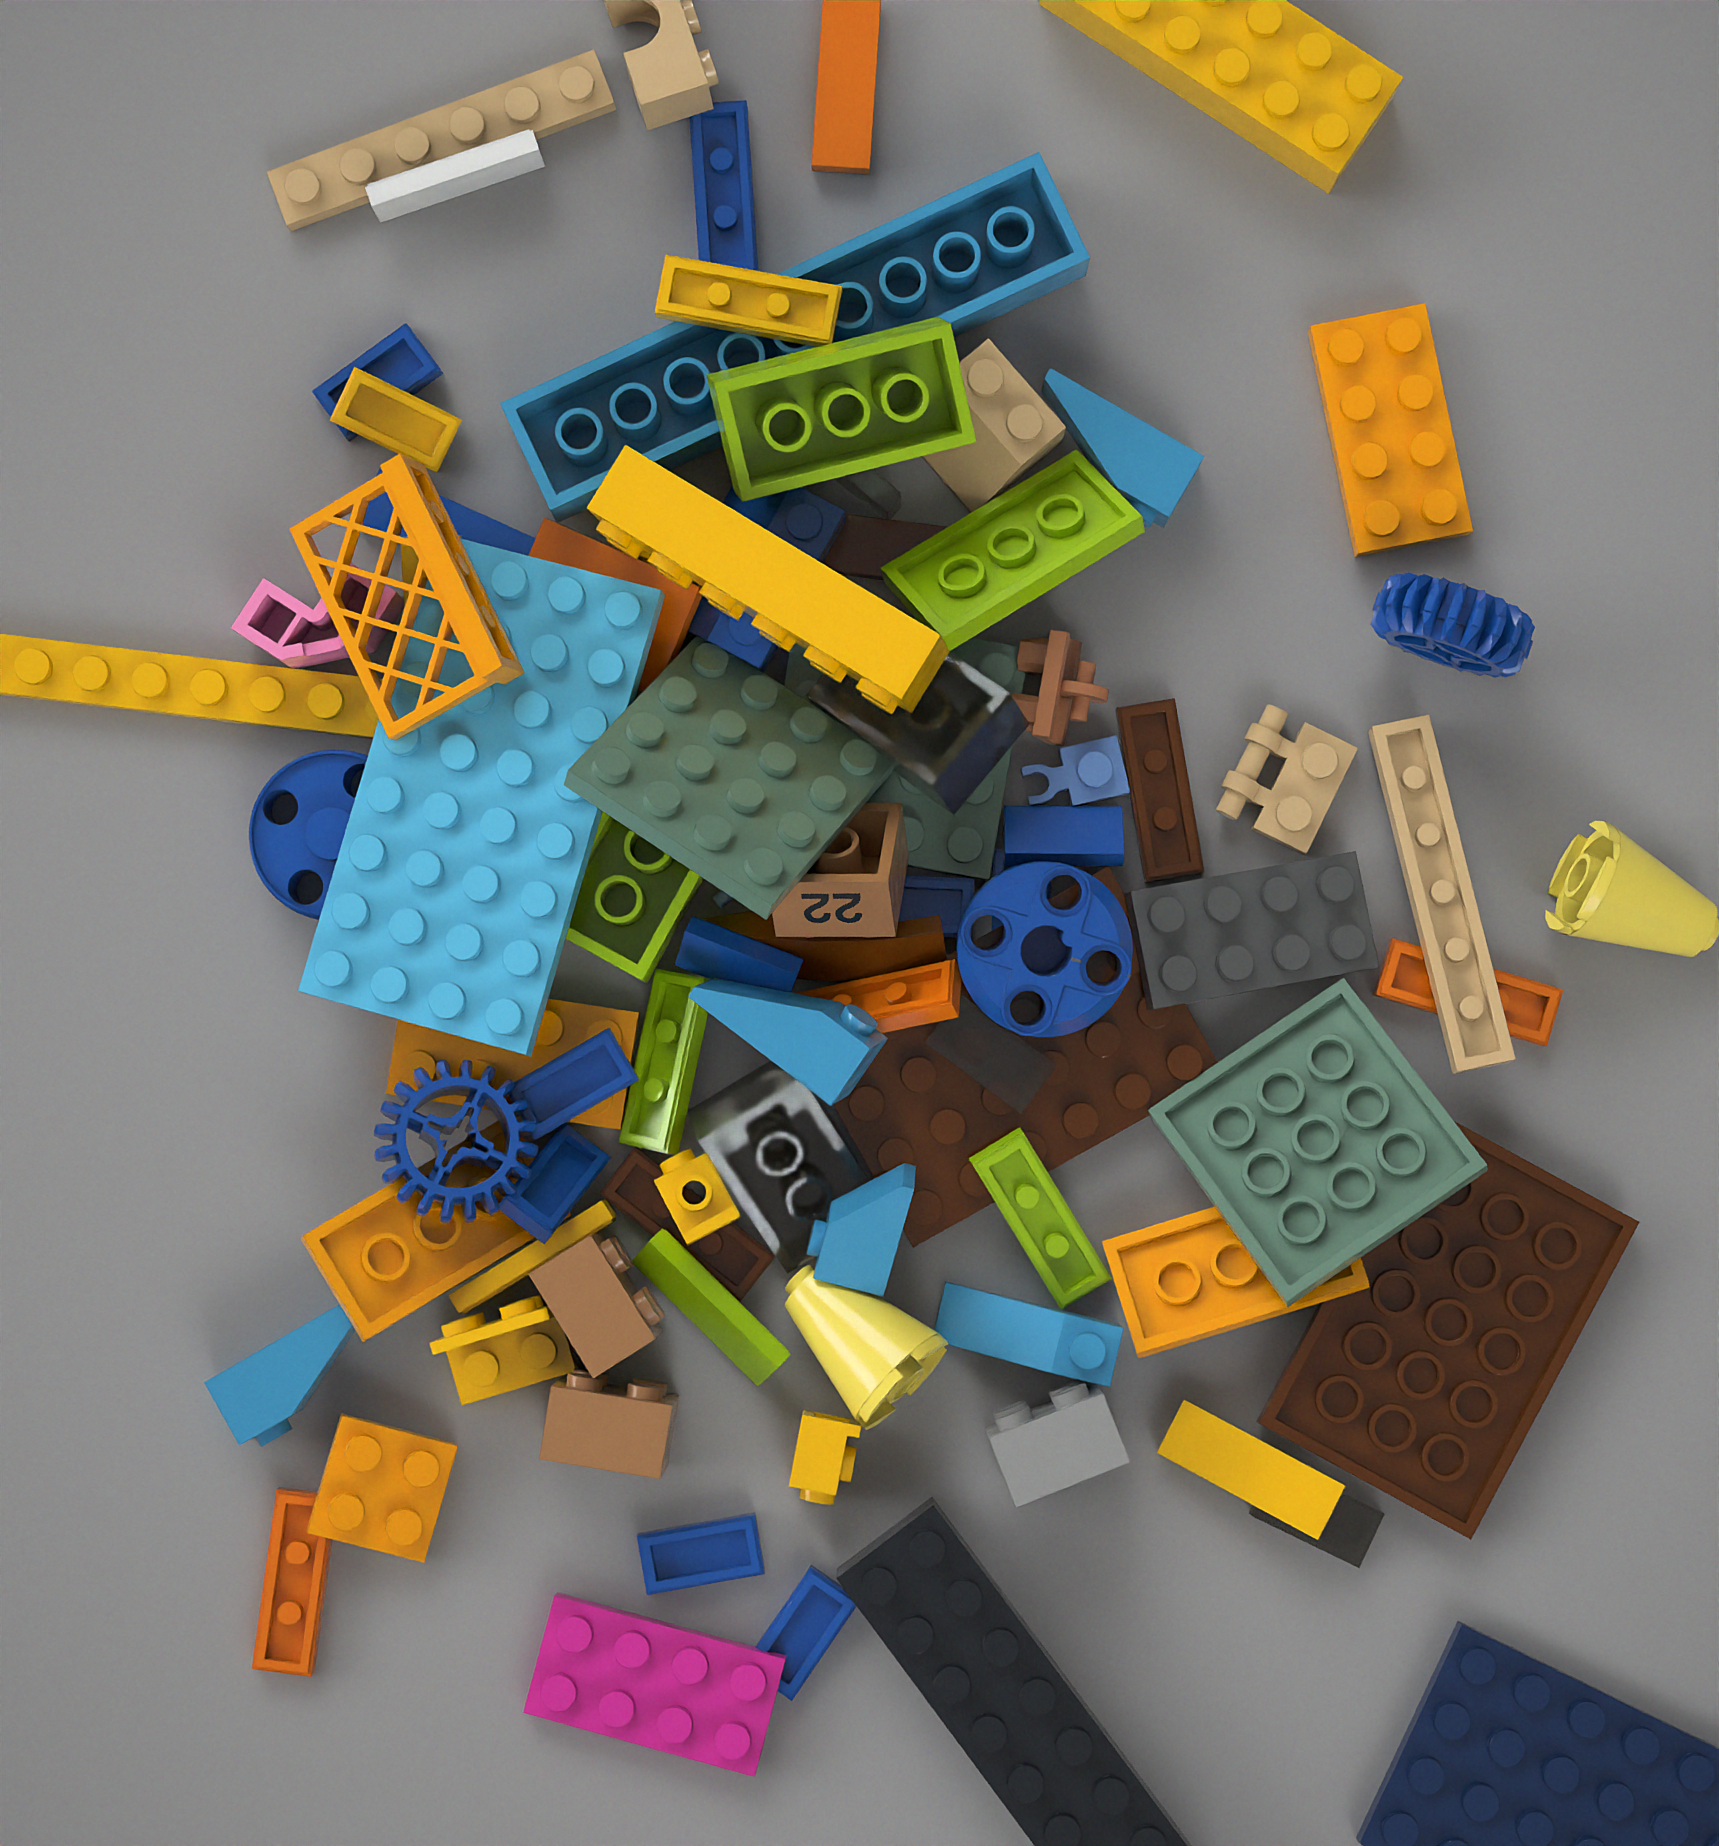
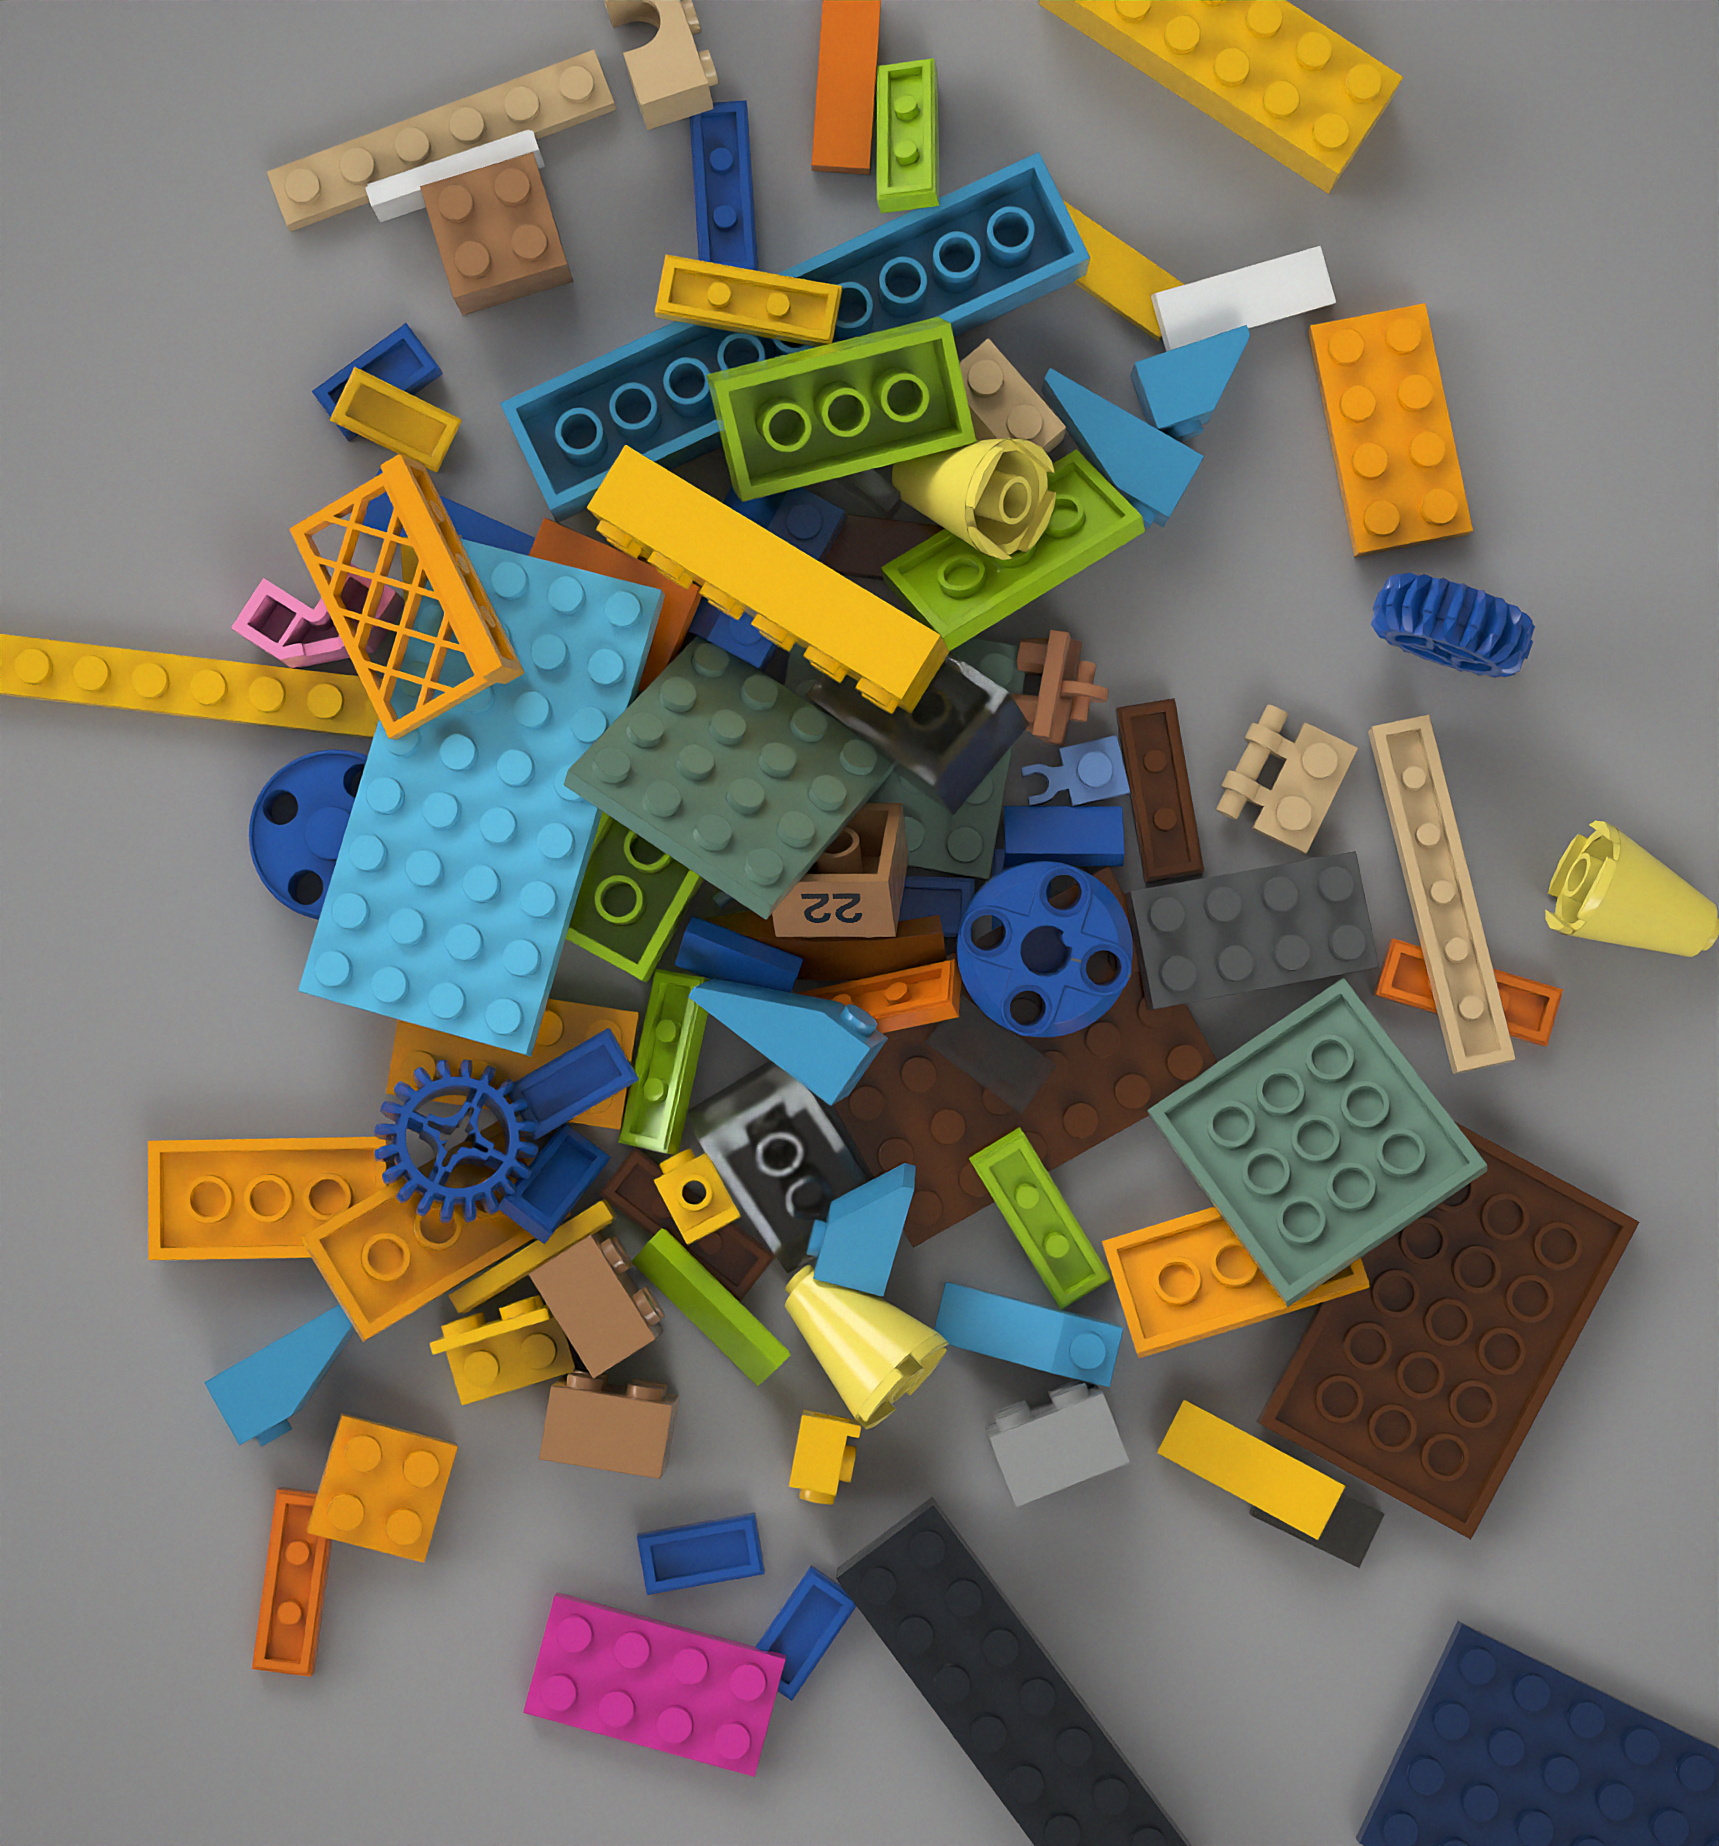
none -> light orange plate [148,1137,390,1260]
none -> medium nougat brick [420,152,574,316]
none -> lime tile [877,58,939,214]
none -> light yellow cone [892,438,1056,560]
none -> yellow tile [1063,200,1185,342]
none -> dark azure slope [1130,325,1251,442]
none -> white tile [1151,246,1336,352]

